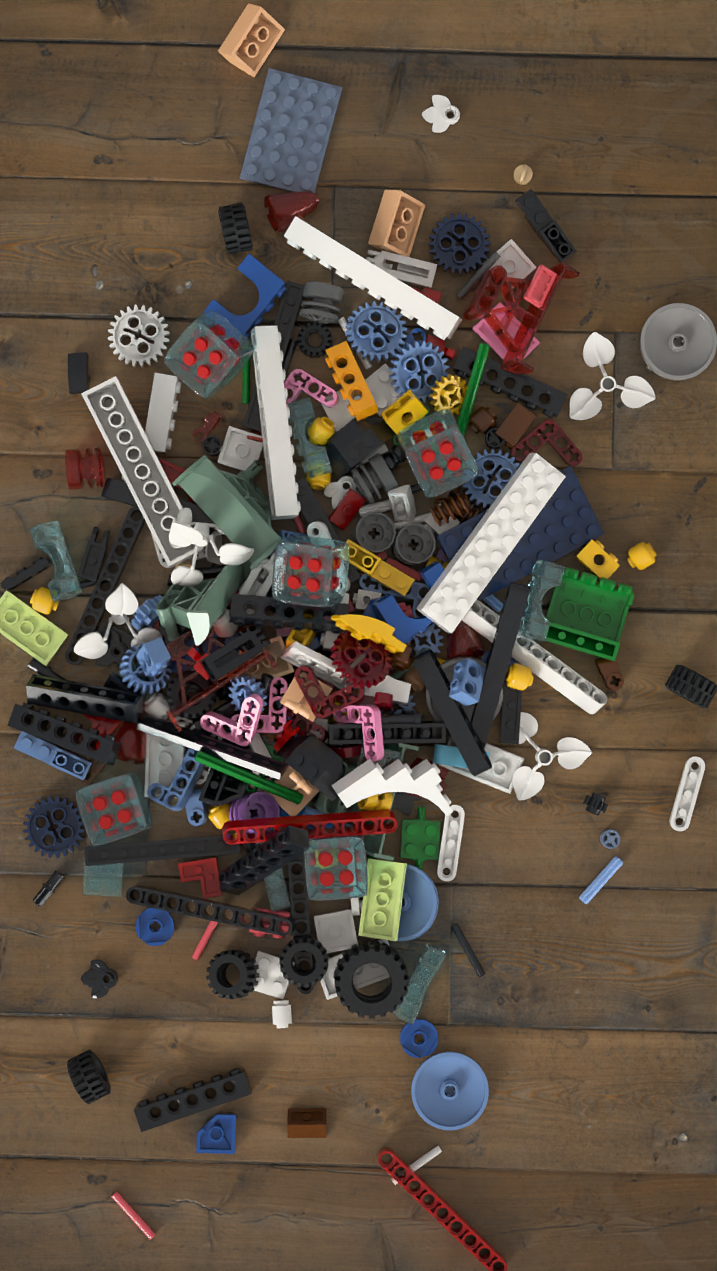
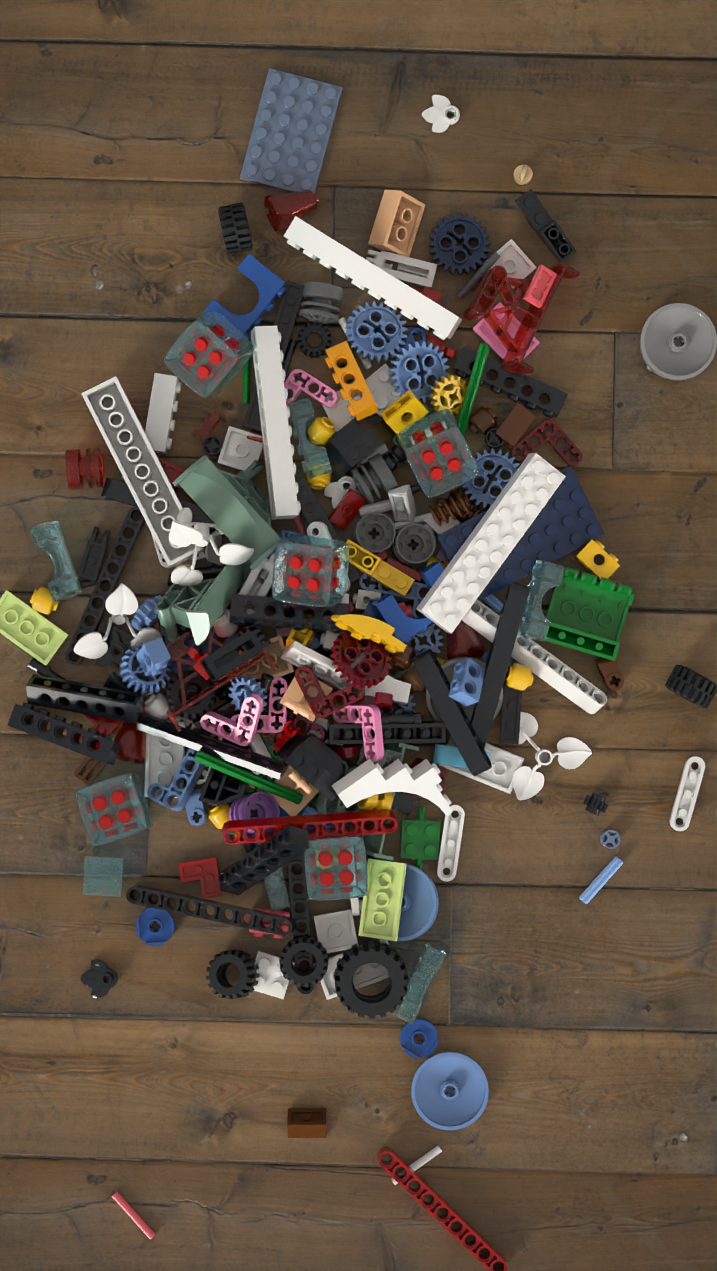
black hinge [0,557,52,591] -> none
medium blue slope [14,731,92,781] -> none
dark blue gear [23,796,86,858] -> none
black axle [33,870,65,907] -> none
black tyre [67,1049,111,1104] -> none
black slope [68,352,90,394] -> none
black plate [84,835,240,866] -> none
white gear [108,305,170,368] -> none
black brick [134,1068,252,1132] -> none
coral bar [192,921,218,961] -> none
blue plate [196,1113,236,1154] -> none
light nougat slope [218,3,285,77] -> none
white brick [272,1000,292,1028] -> none
black bar [451,923,485,978] -> none
white plant [569,332,656,420] -> none
yellow head [627,542,657,570] -> none

